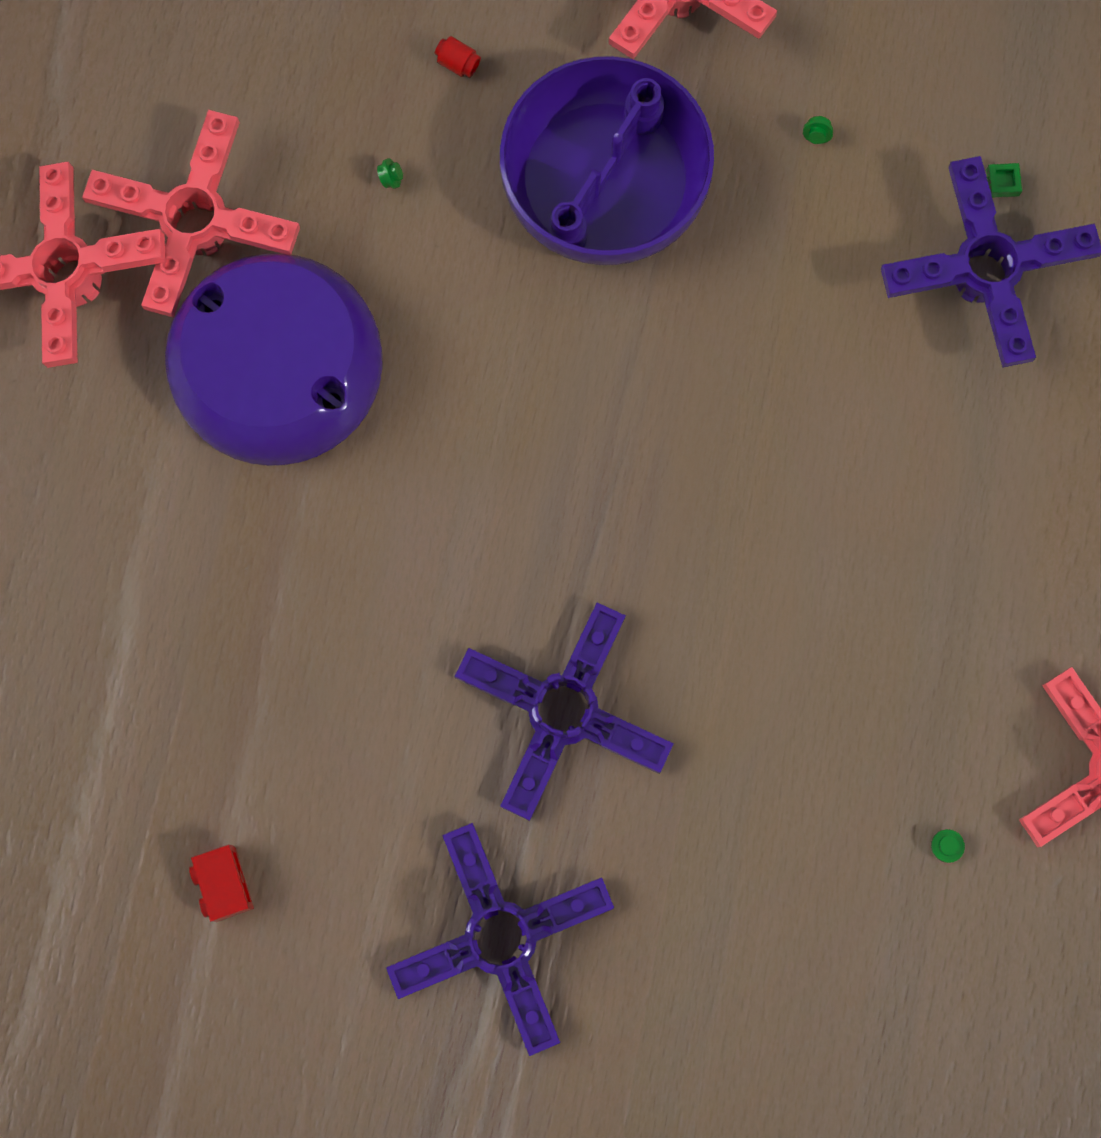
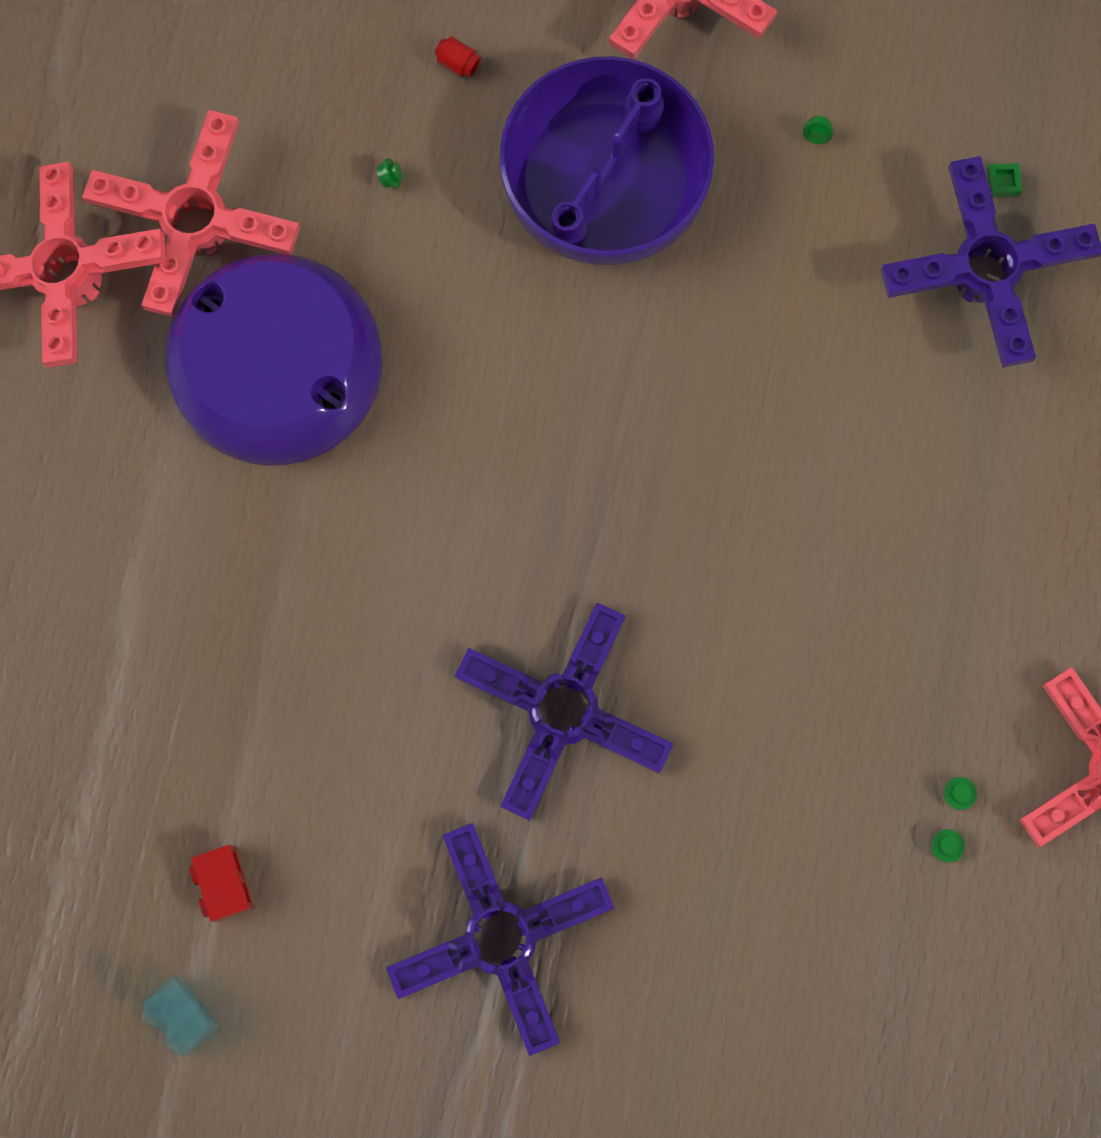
none -> clear light blue brick [141,976,221,1057]
none -> green plate [943,777,977,810]

